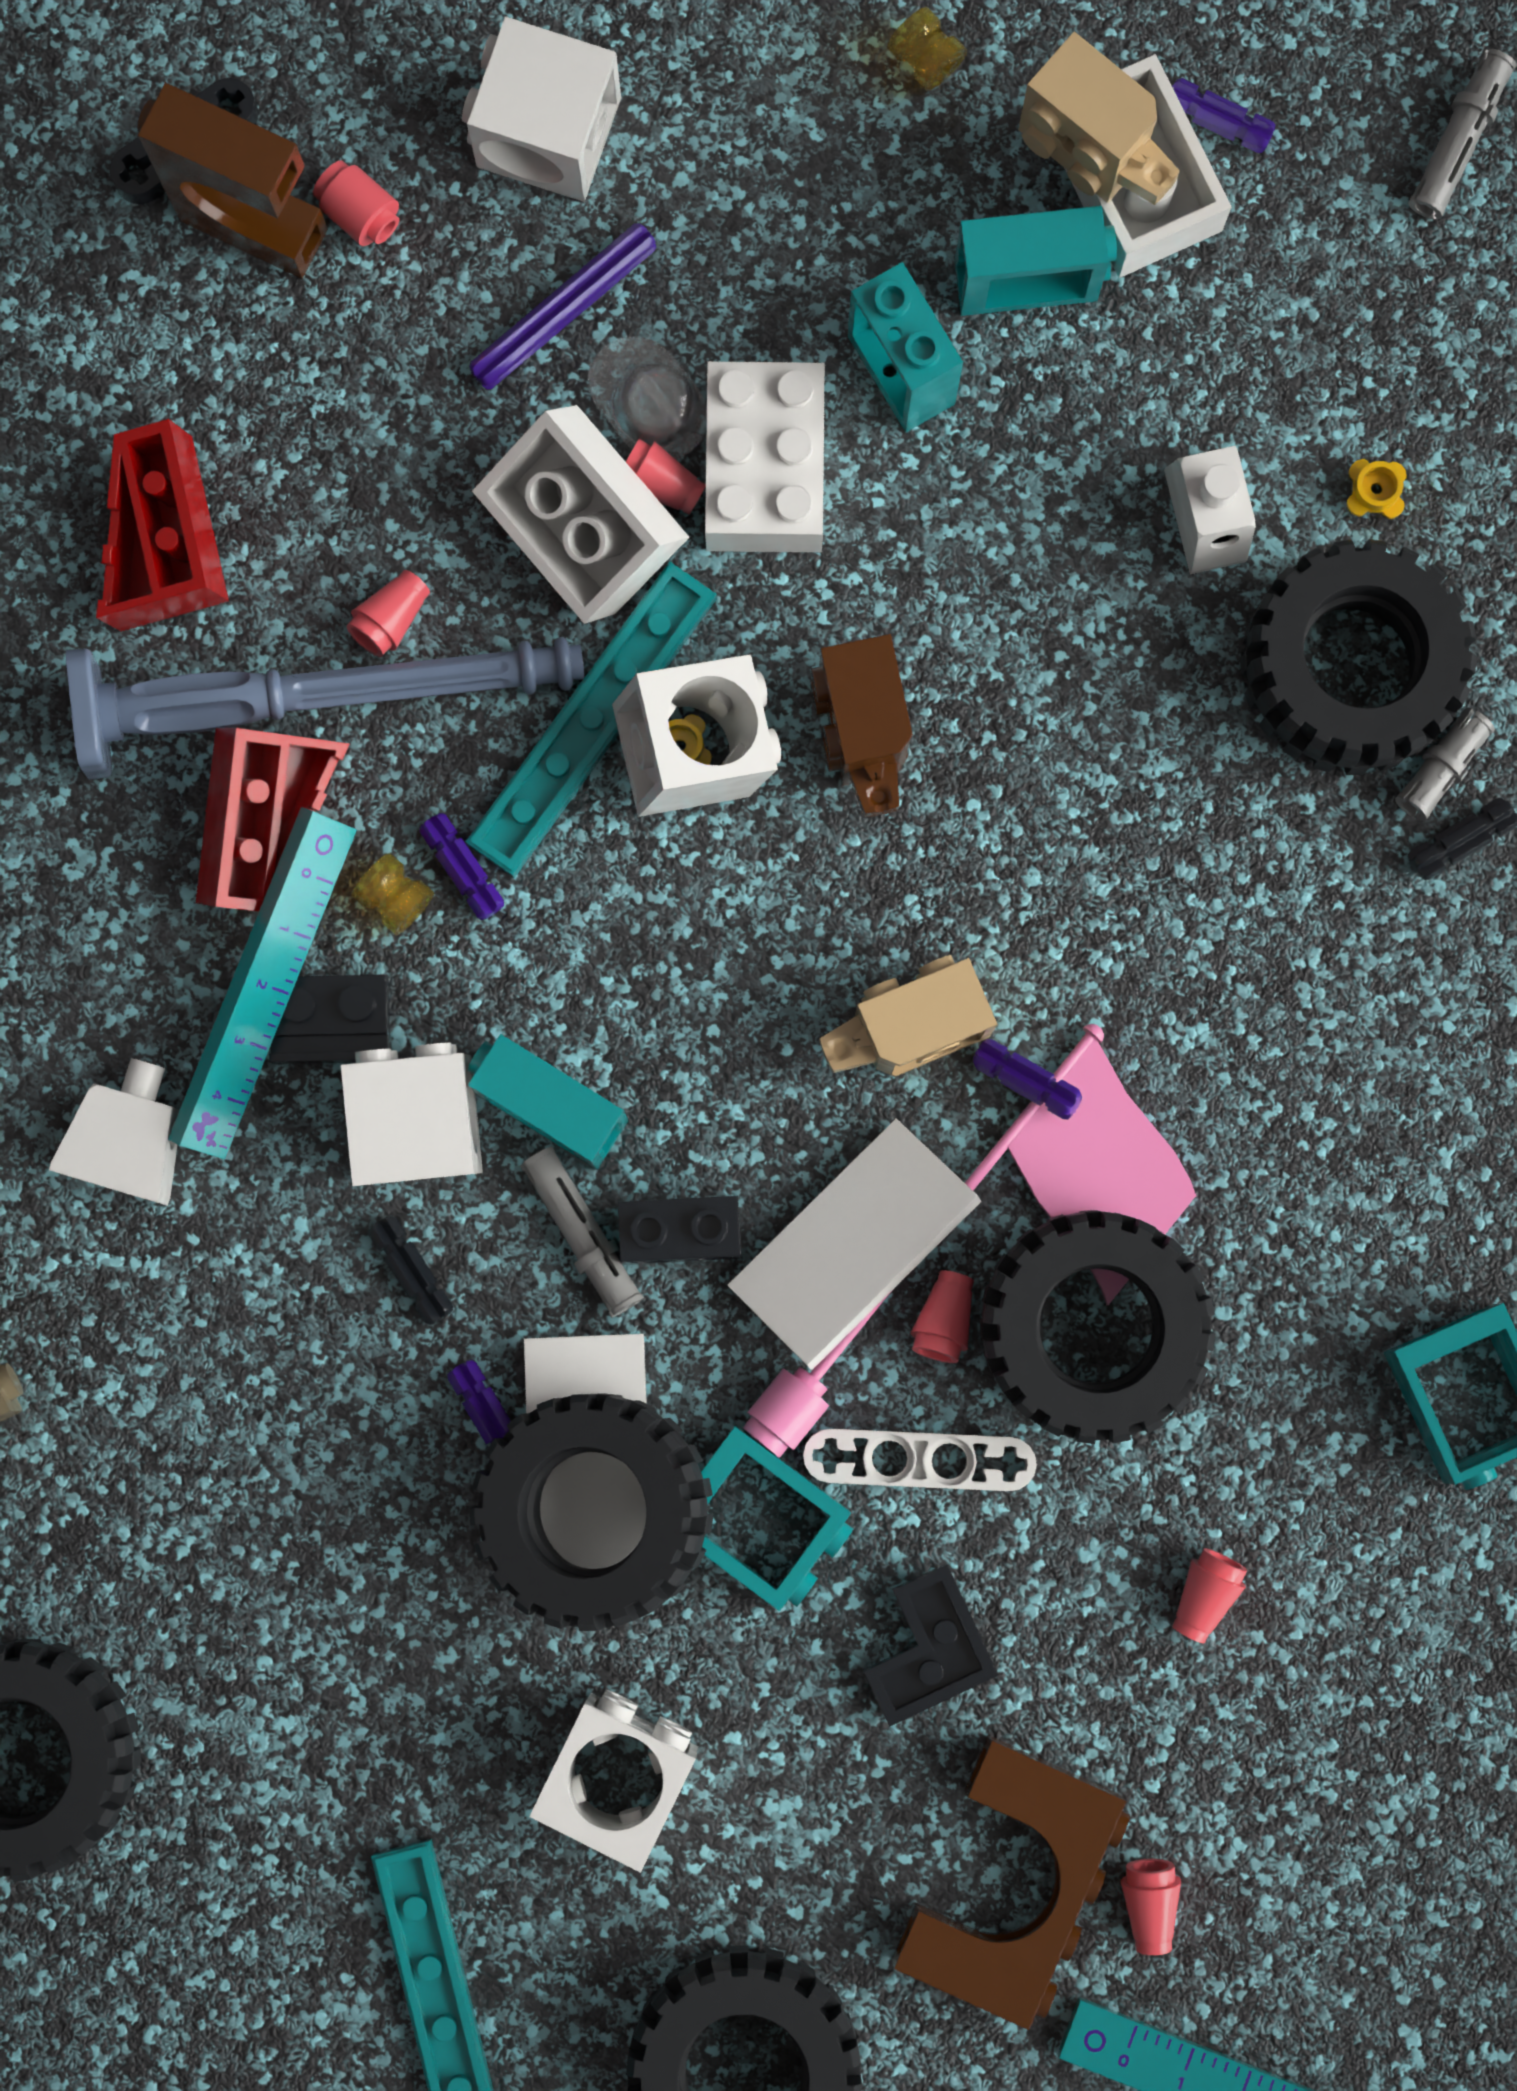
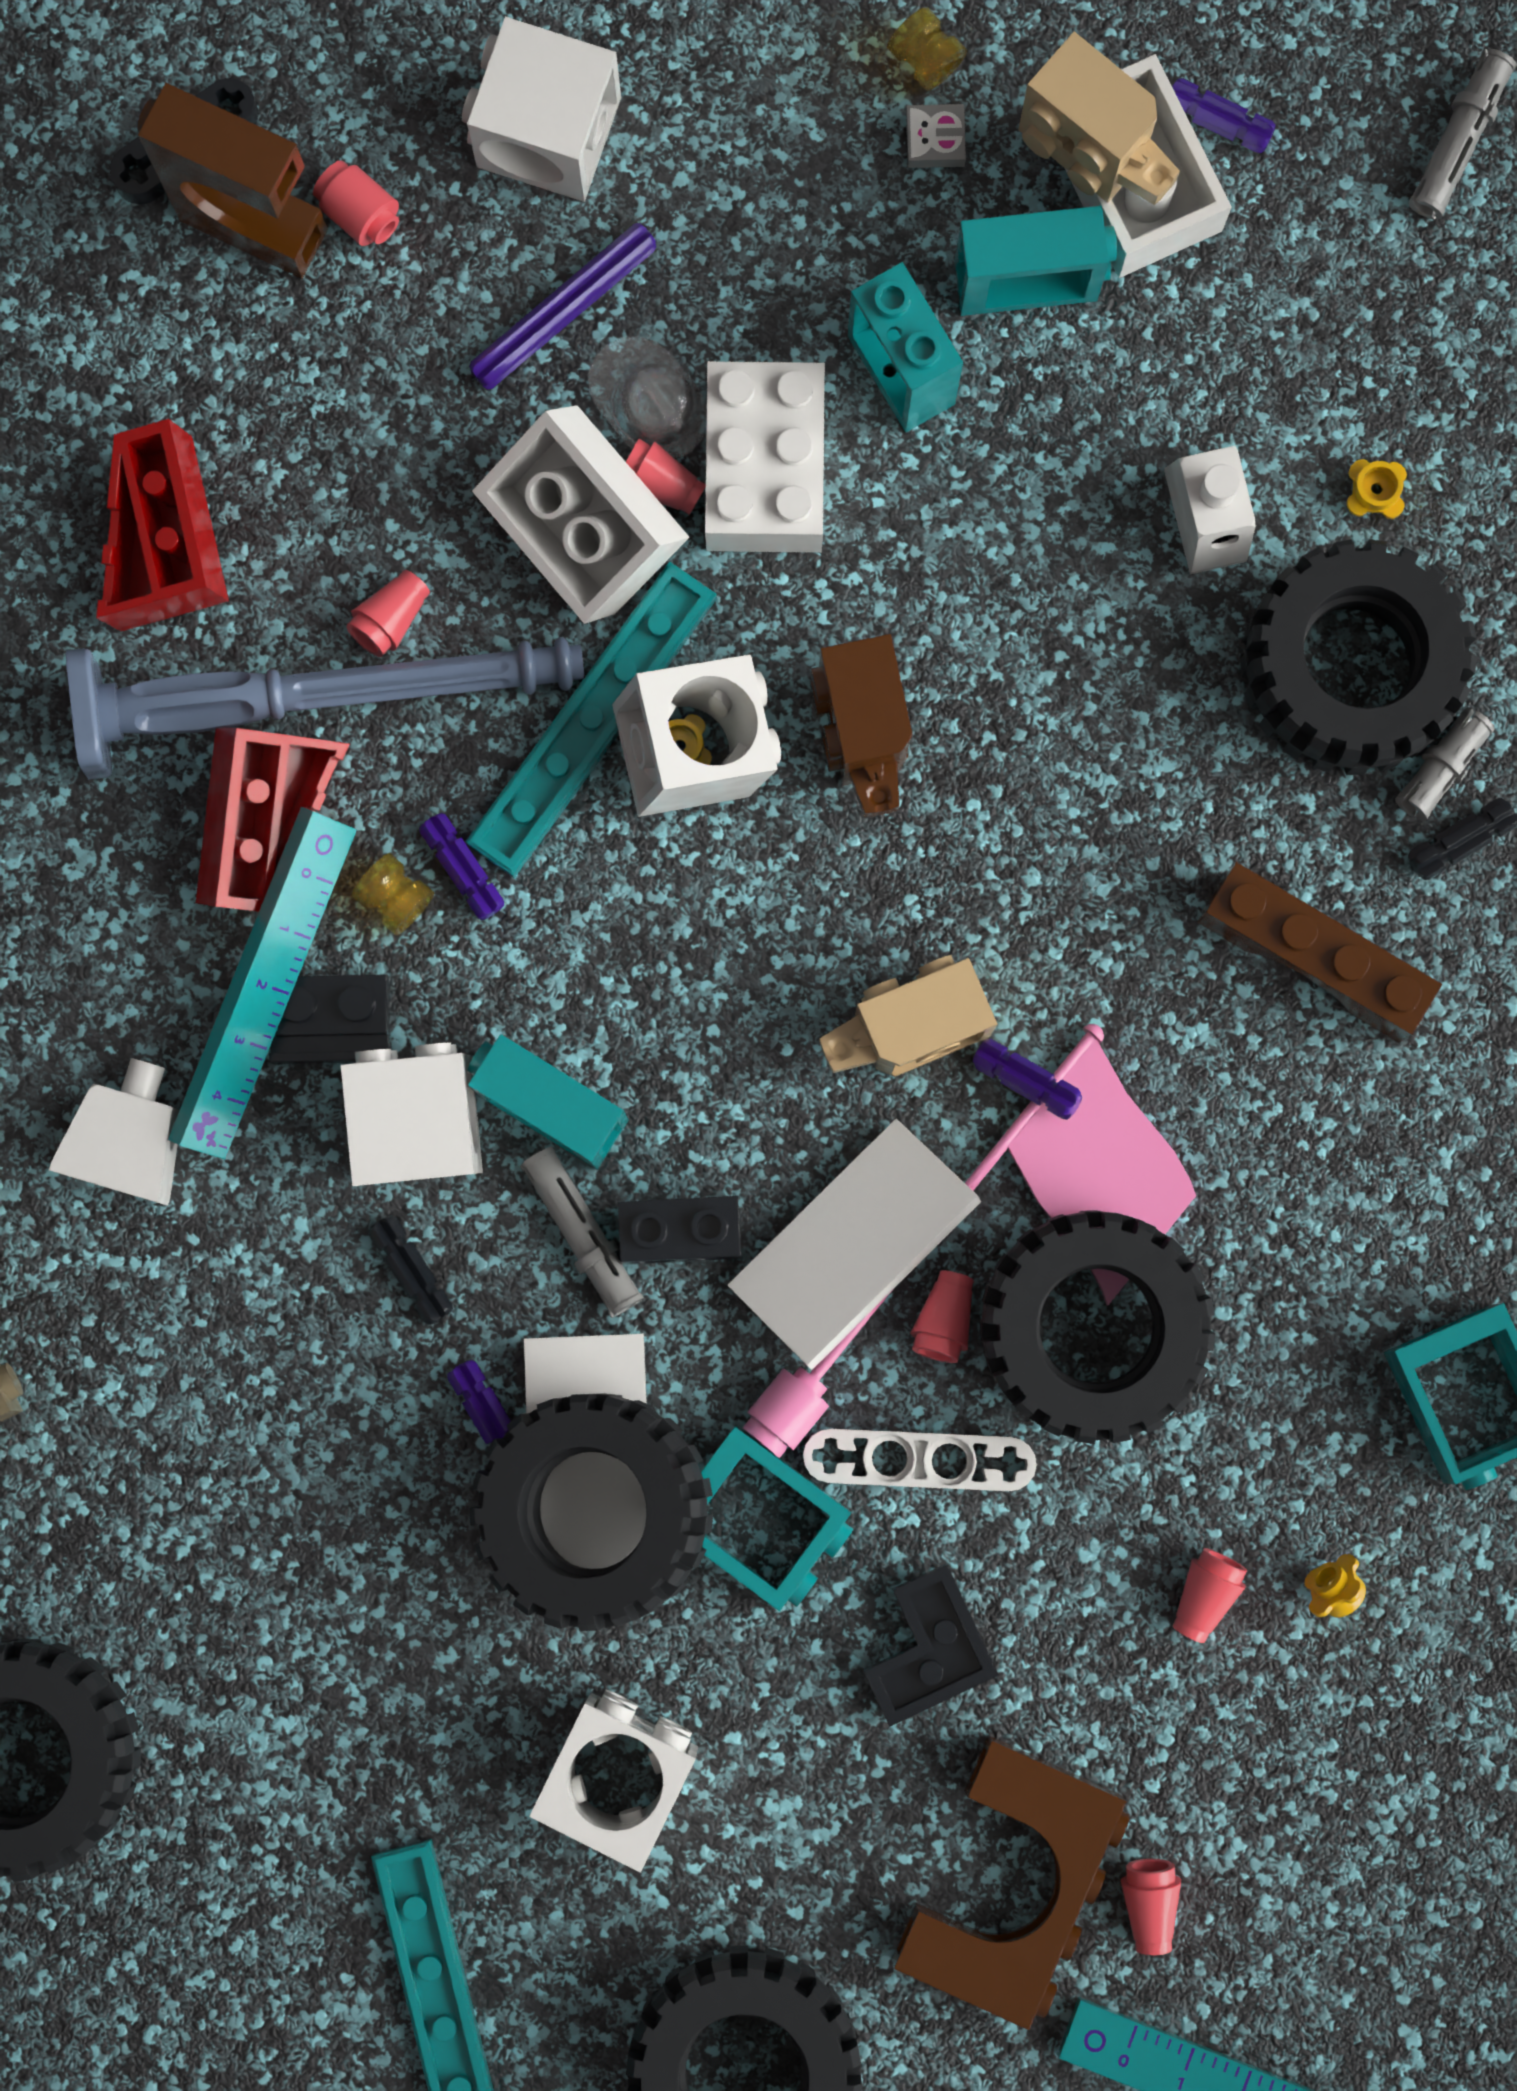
none -> tile [906,104,966,168]
none -> reddish brown arch [1197,862,1442,1043]
none -> yellow plate [1304,1554,1366,1618]

